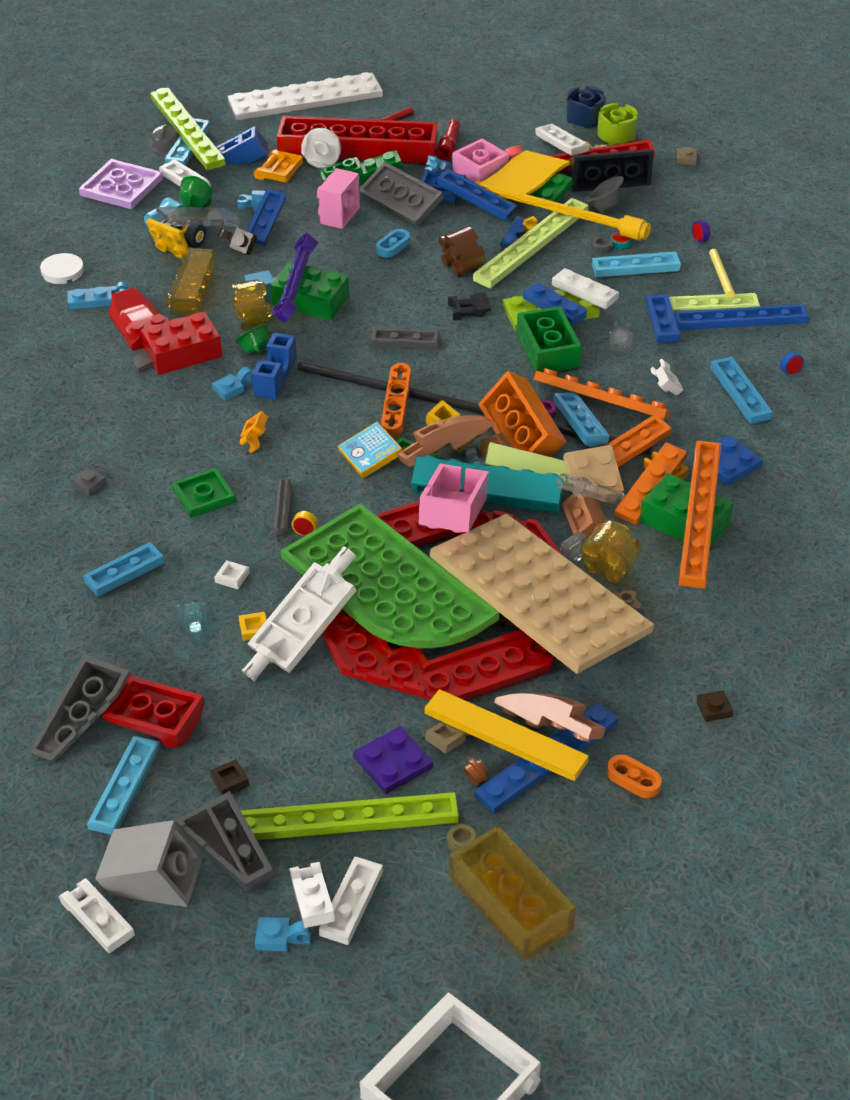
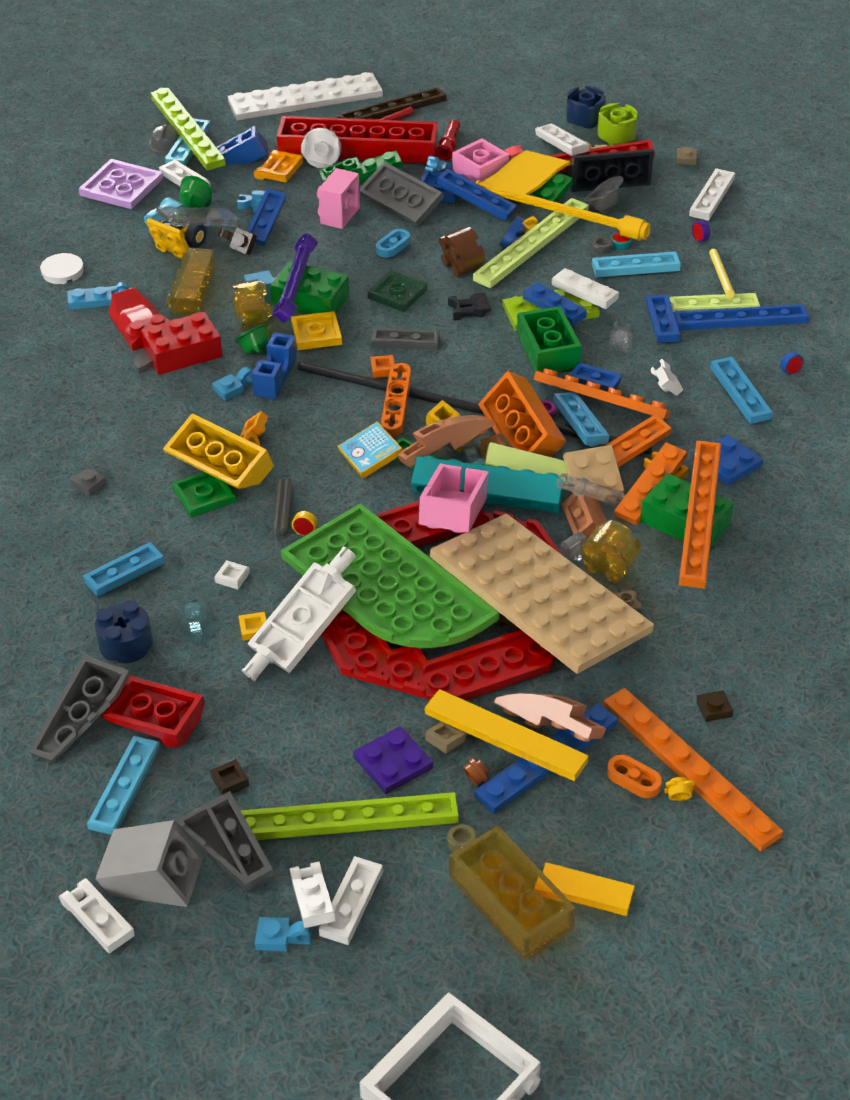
none -> dark blue brick [95,600,153,664]
none -> yellow slope [163,413,274,489]
none -> yellow plate [291,311,342,350]
none -> dark brown tile [337,87,447,120]
none -> clear green plate [367,270,428,312]
none -> orange plate [370,355,395,378]
none -> yellow tile [537,862,635,916]
none -> blue plate [570,362,622,391]
none -> orange plate [603,688,783,852]
none -> yellow plate [664,777,695,801]
none -> white plate [689,168,735,221]

